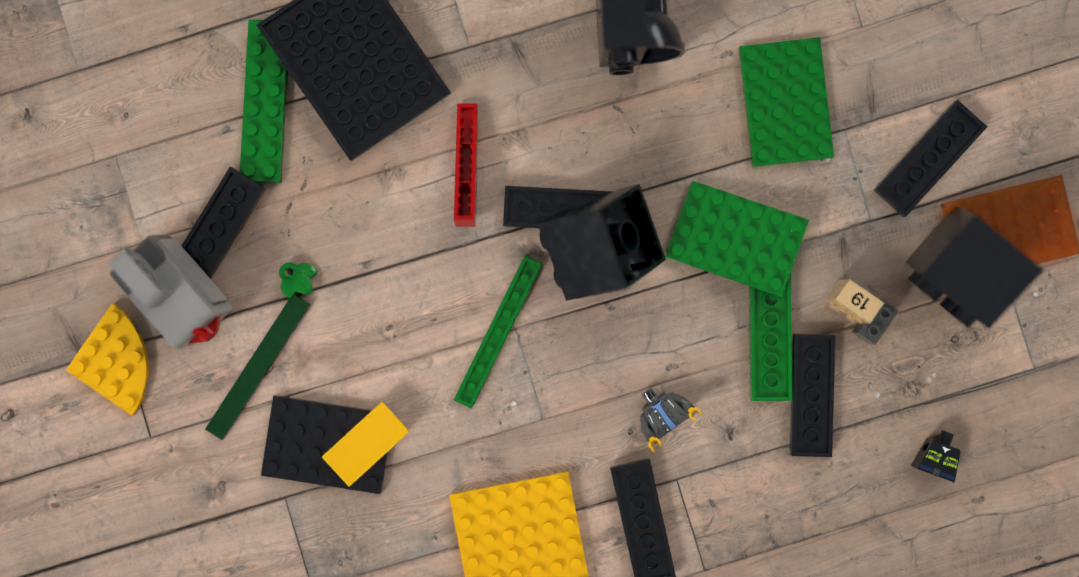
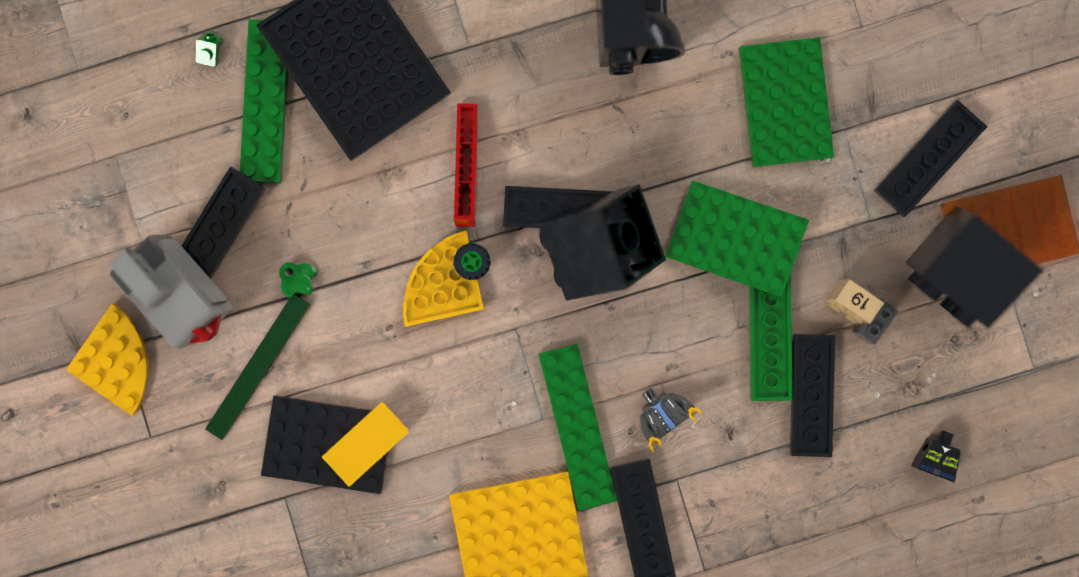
green tile [454,255,543,409] -> none
none -> bracket [196,33,223,67]
none -> yellow plate [403,230,484,327]
none -> black wheel [453,243,491,280]
none -> green plate [538,344,617,511]

